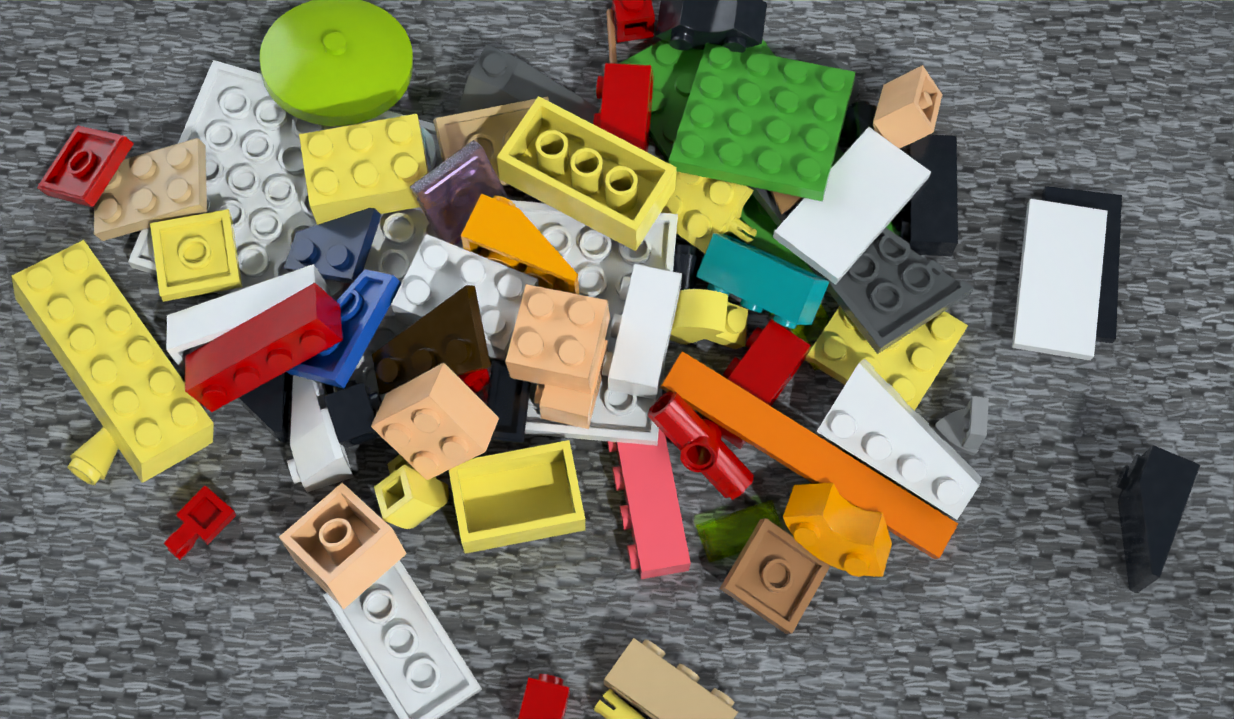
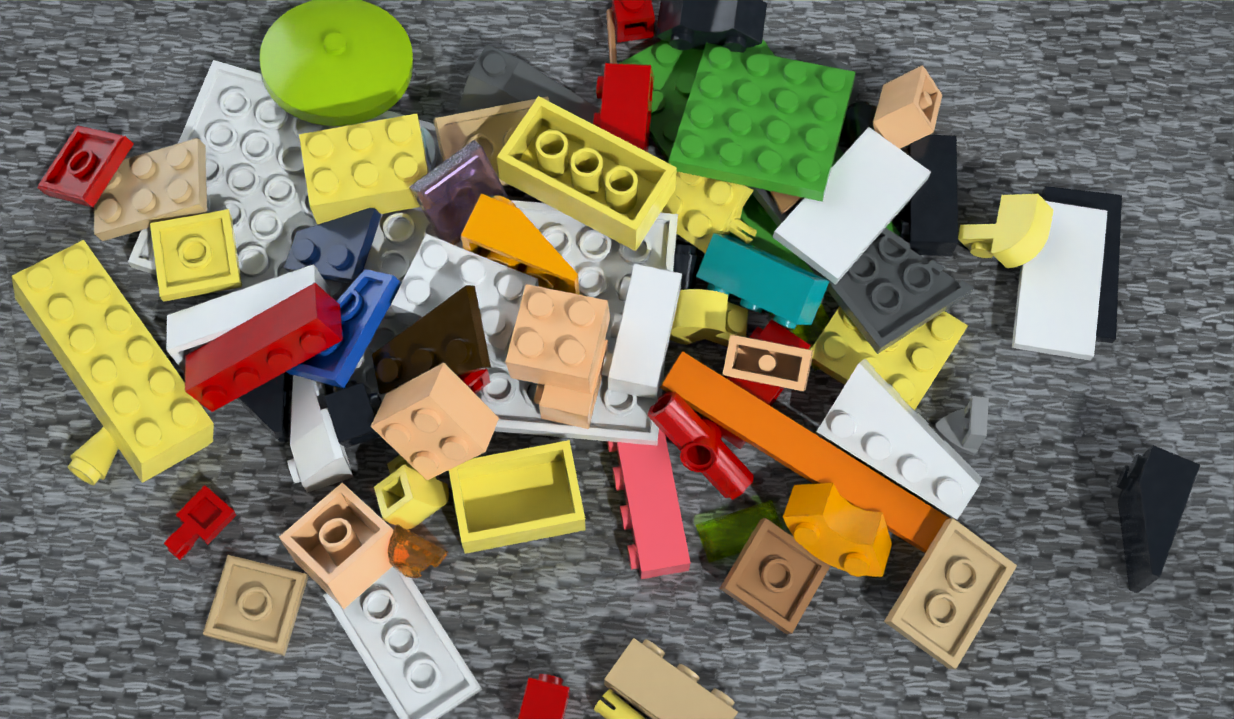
black tile [487,360,531,444] -> none
none -> tan tile [203,555,309,656]
none -> clear orange tile [388,524,448,578]
none -> light nougat brick [722,335,814,391]
none -> tan plate [884,518,1017,669]
none -> light yellow brick [958,194,1054,268]

